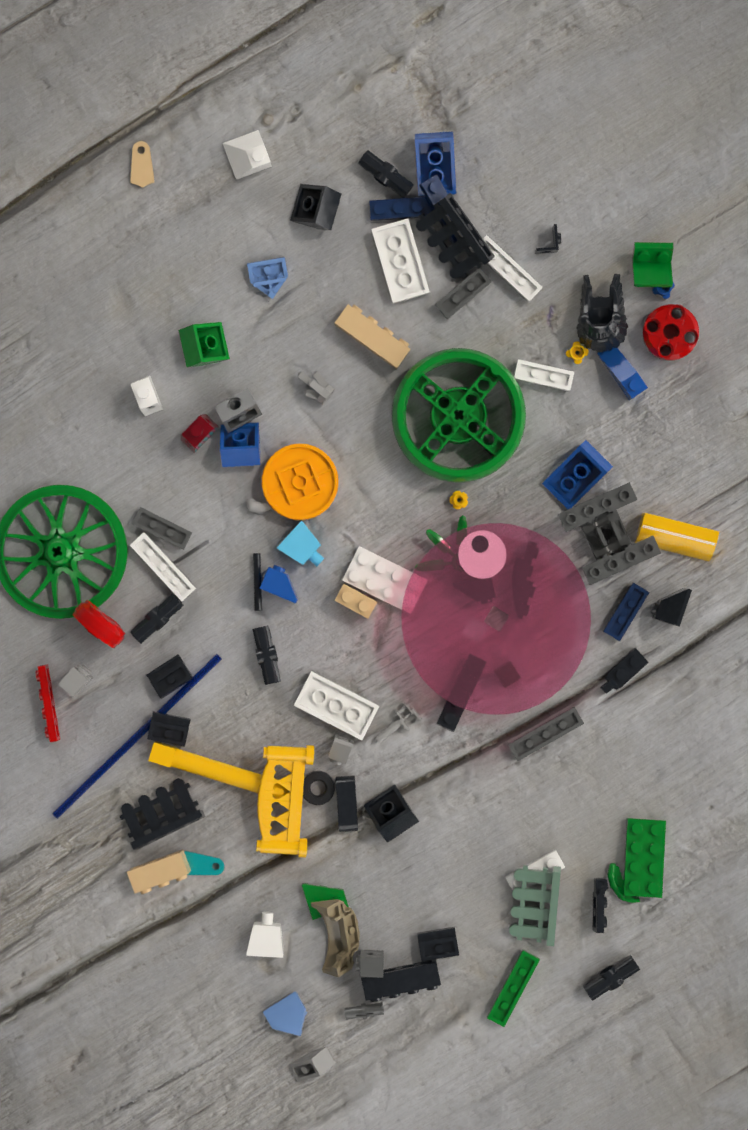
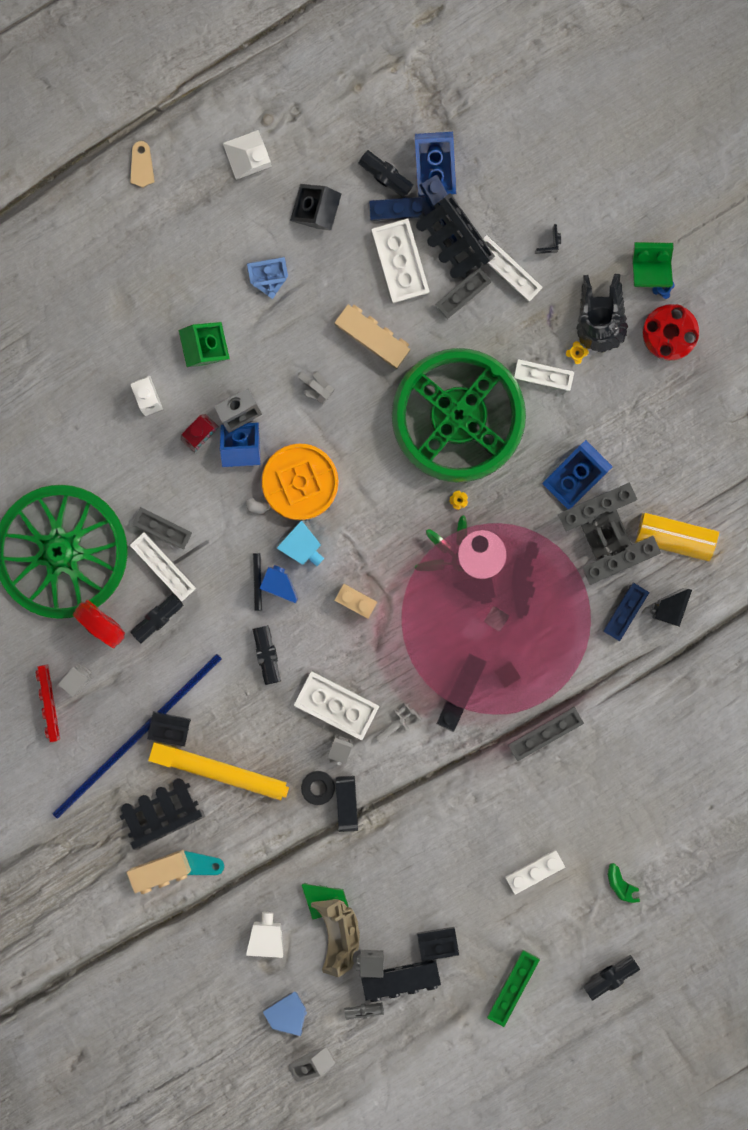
black plate [146,654,193,699] -> none
yellow piece [256,745,314,858] -> none
white plate [342,546,427,614] -> none
black slope [363,785,419,843] -> none
sand green fence [509,865,561,947] -> none
black hinge [592,878,608,933] -> none
blue slope [597,348,648,400] -> none
black hinge [600,648,649,694] -> none
green plate [623,818,666,898] -> none

